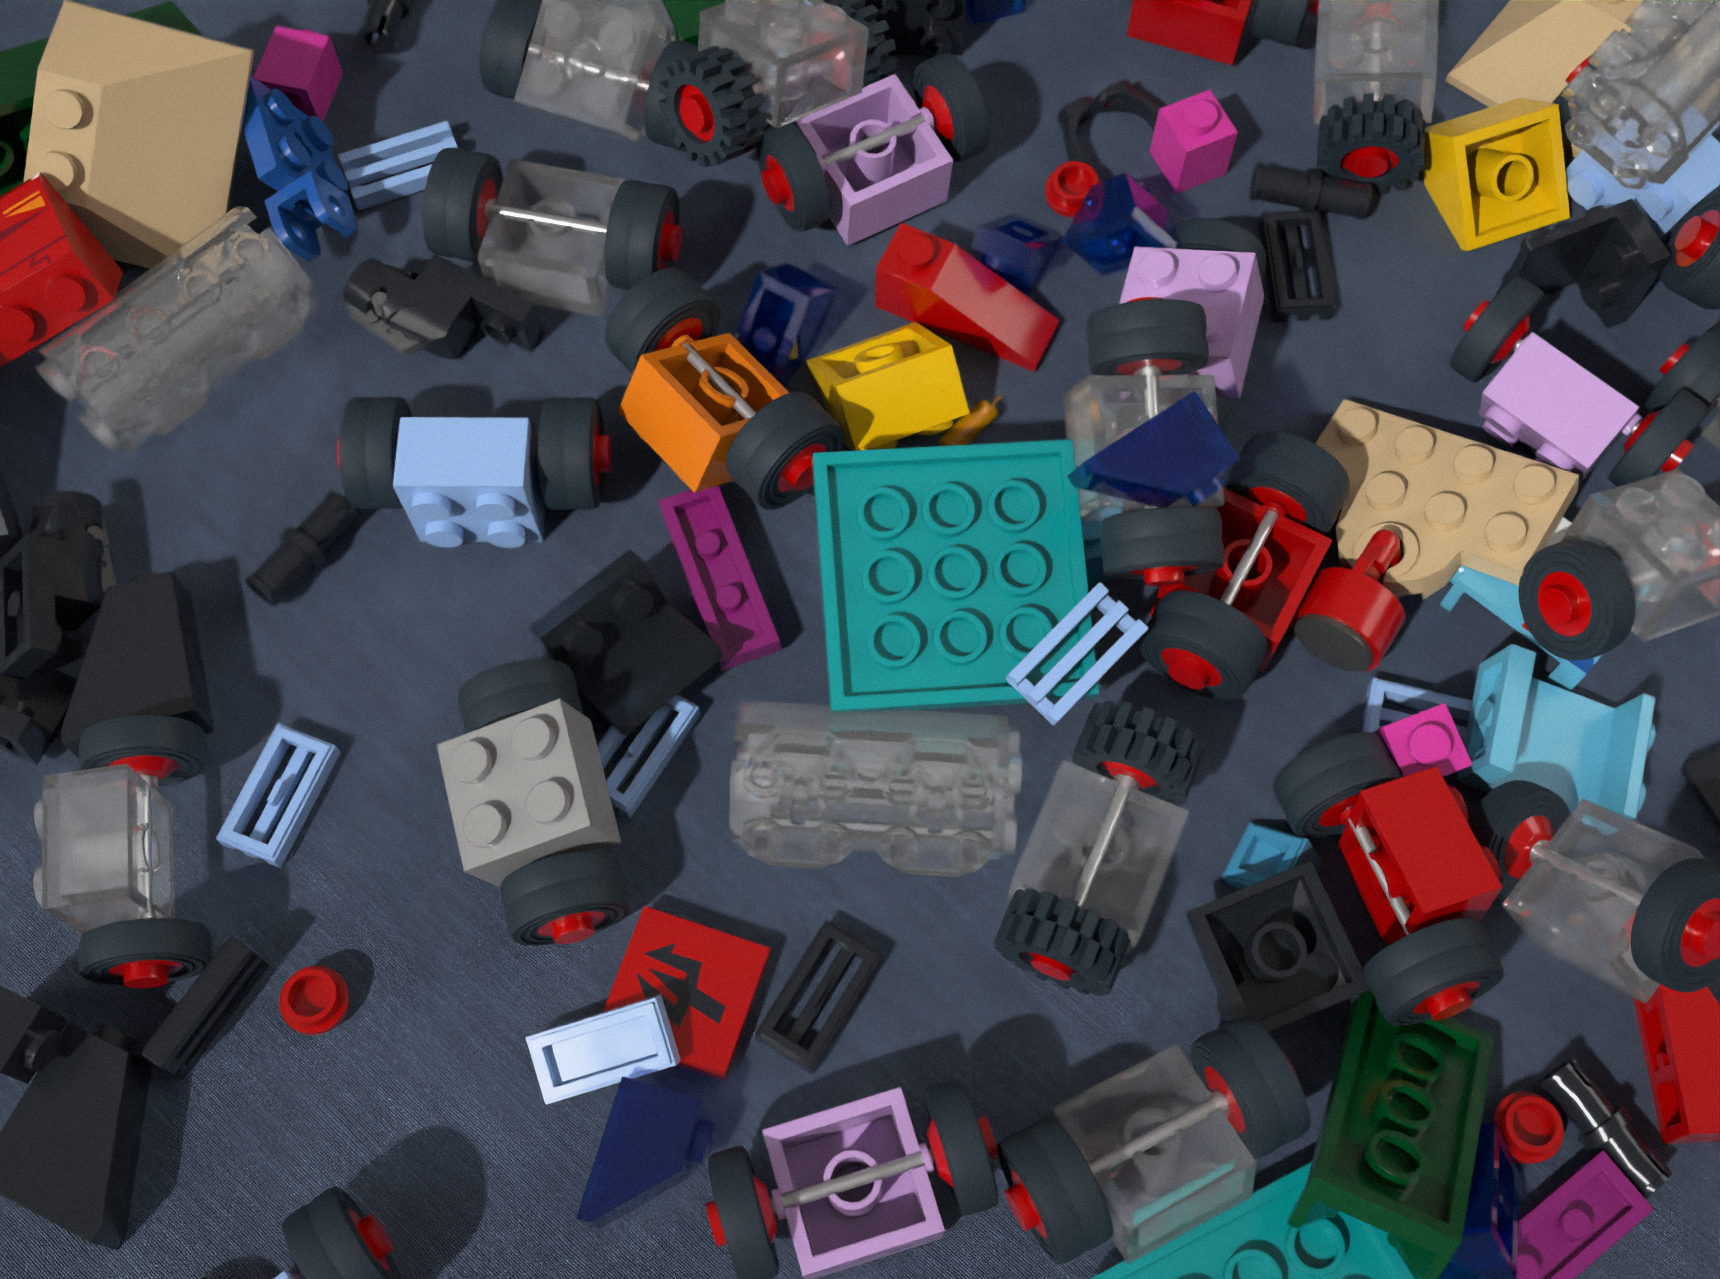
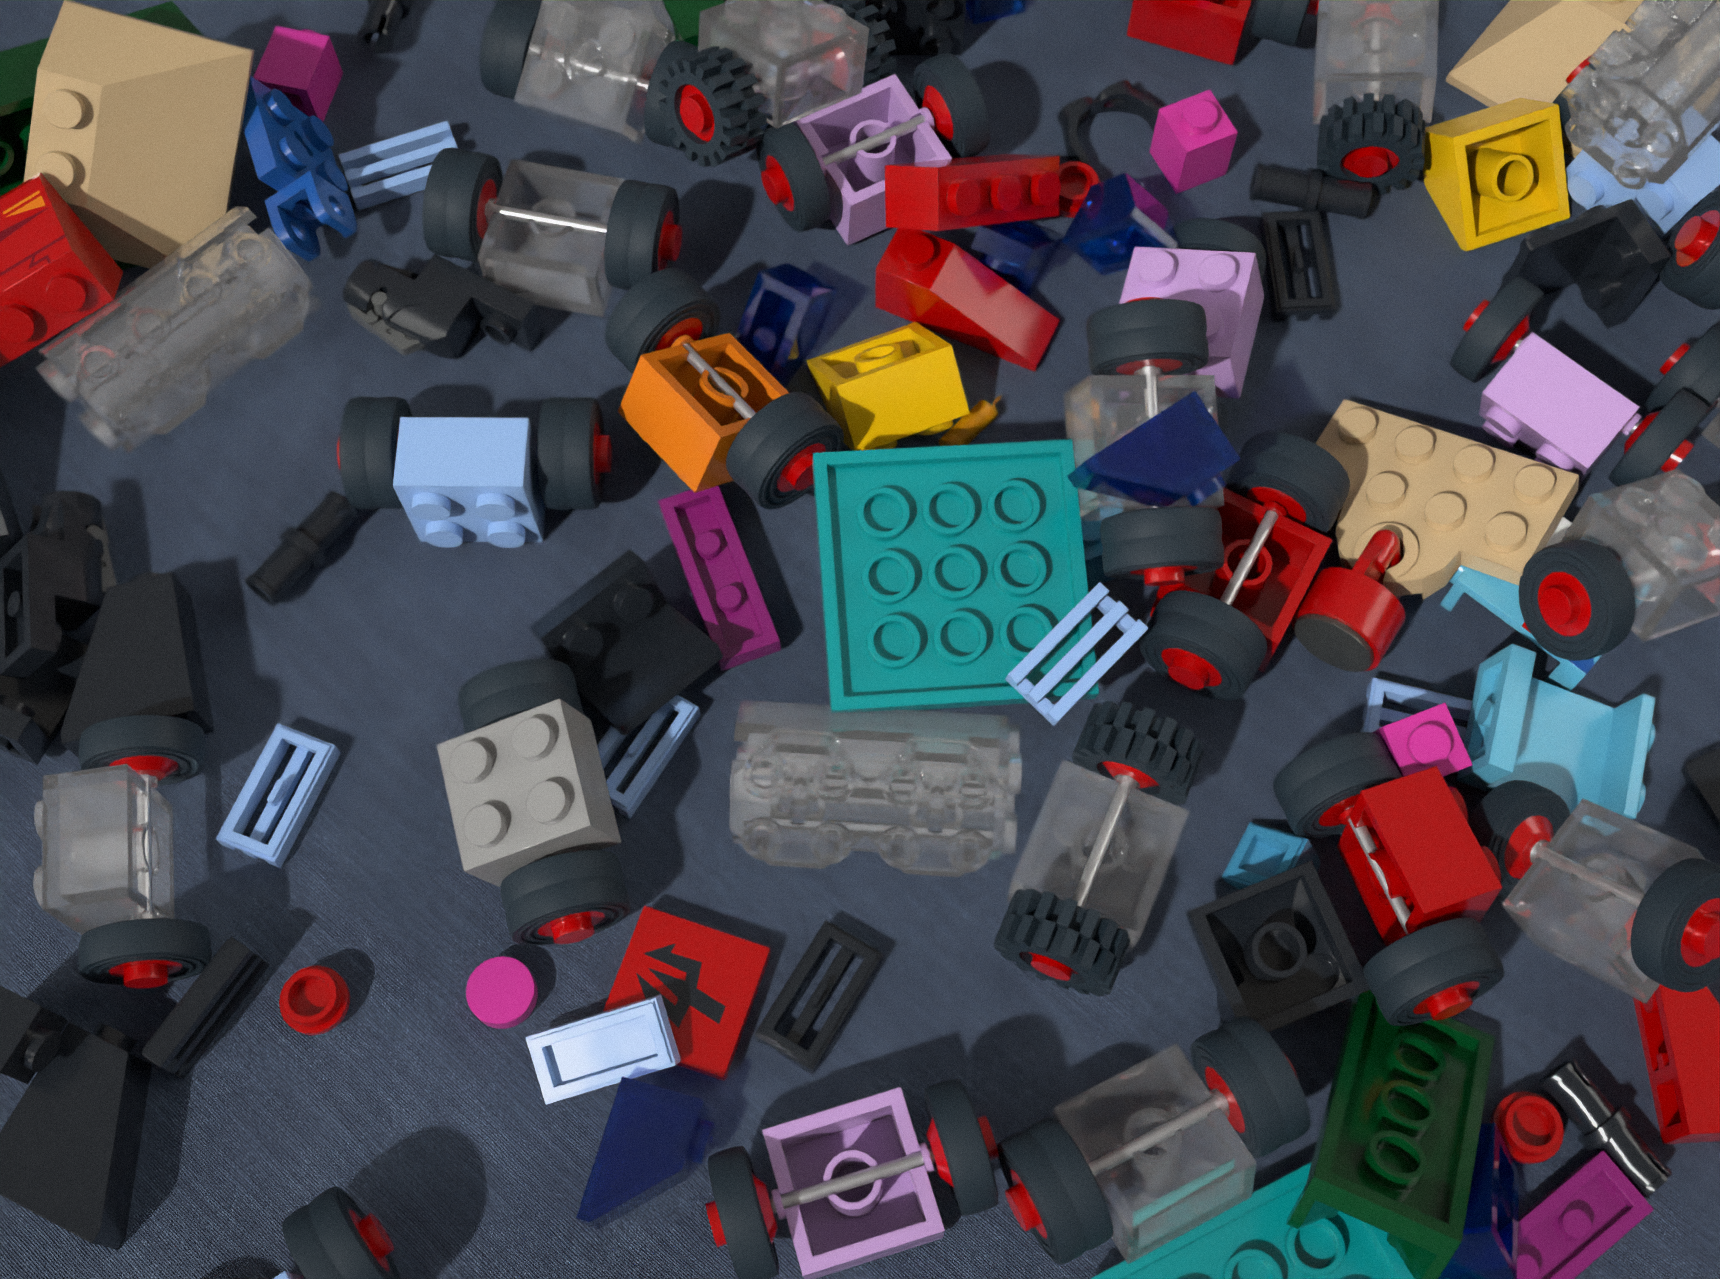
none -> dark pink tile [466,956,538,1029]
none -> red brick [885,154,1061,231]

